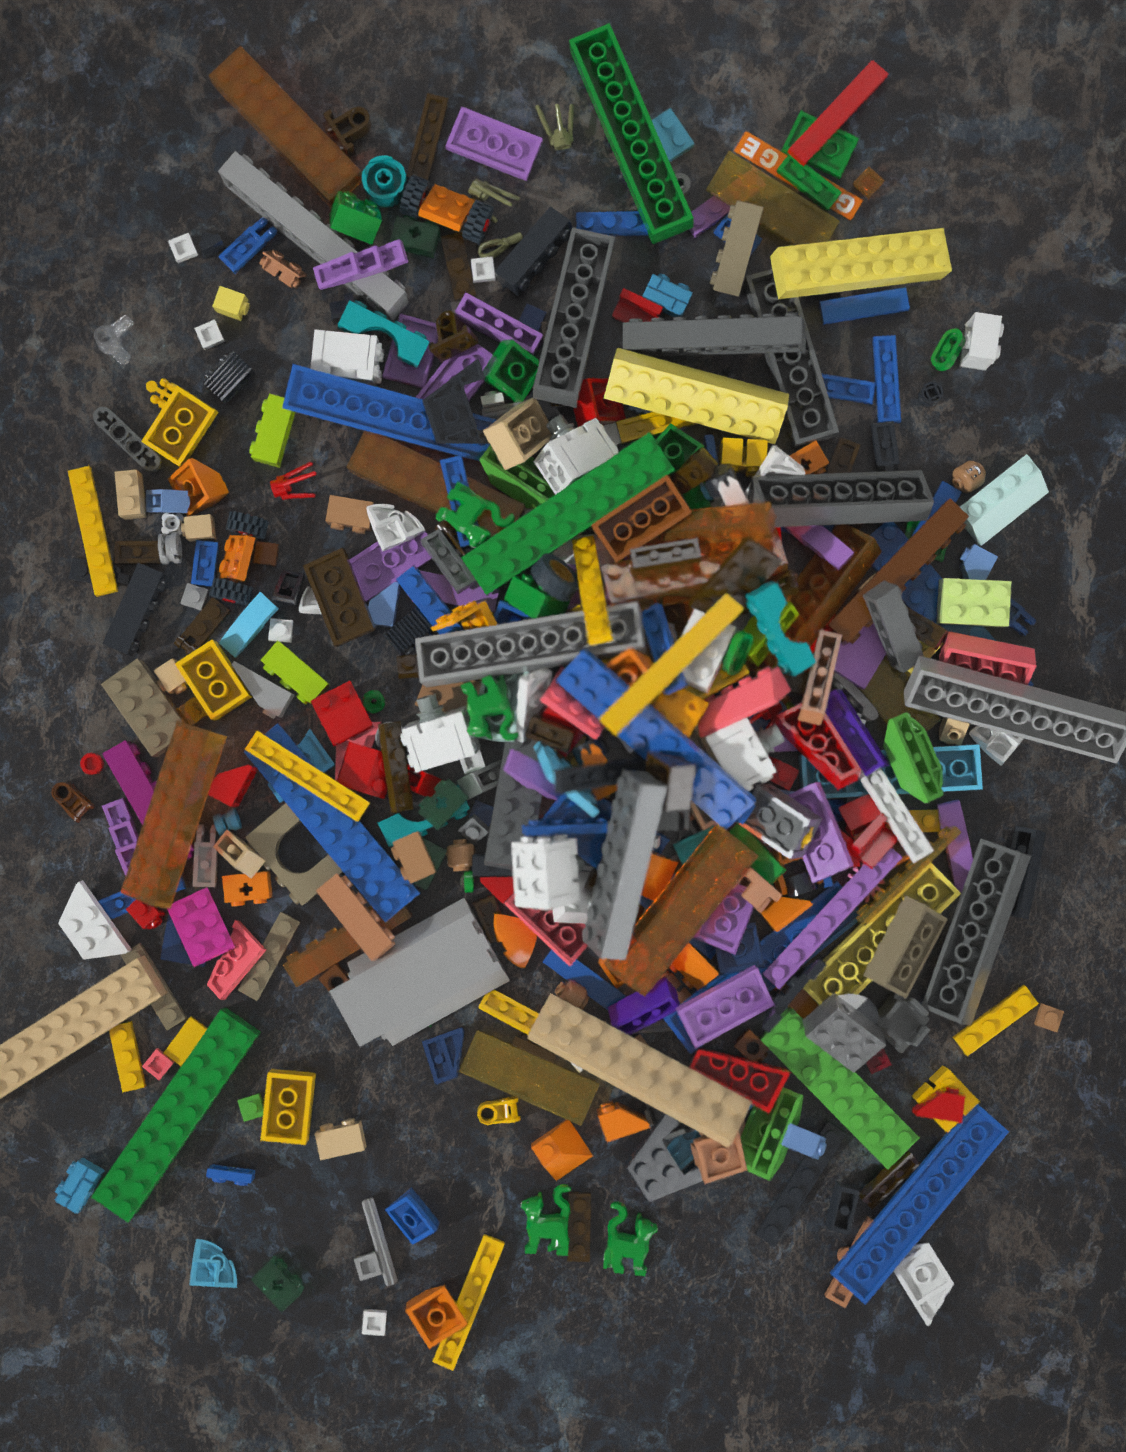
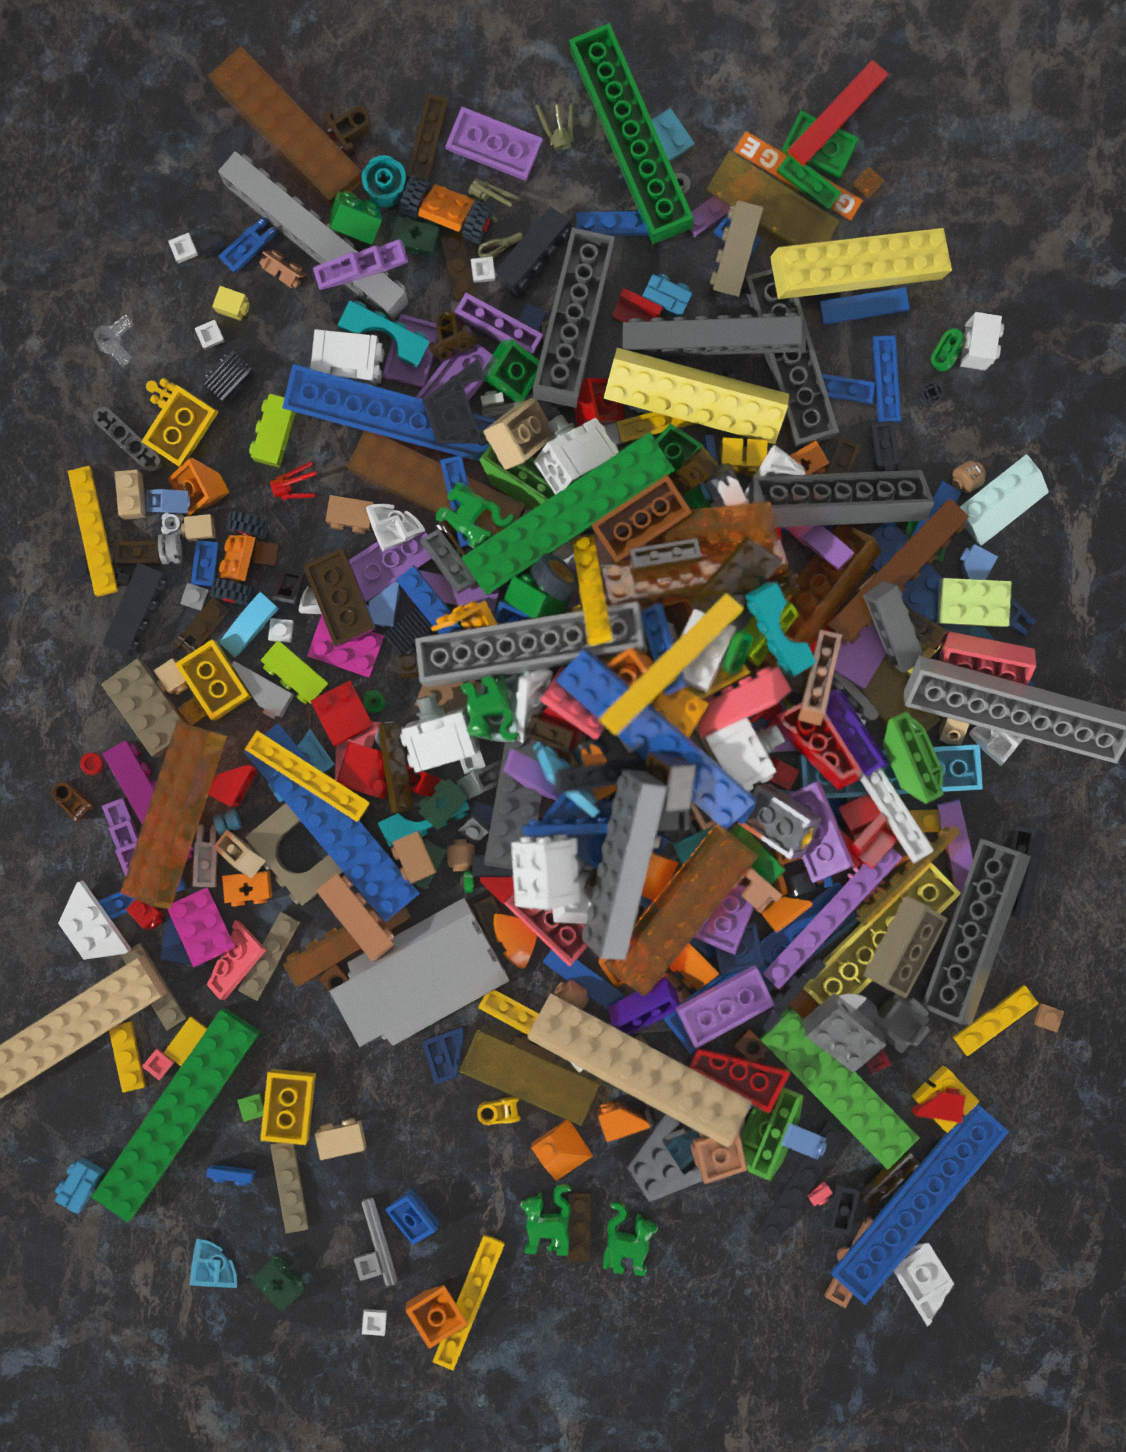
none -> dark tan plate [270,1142,309,1233]
none -> dark pink plate [307,615,385,678]
none -> coral plate [807,1182,832,1206]

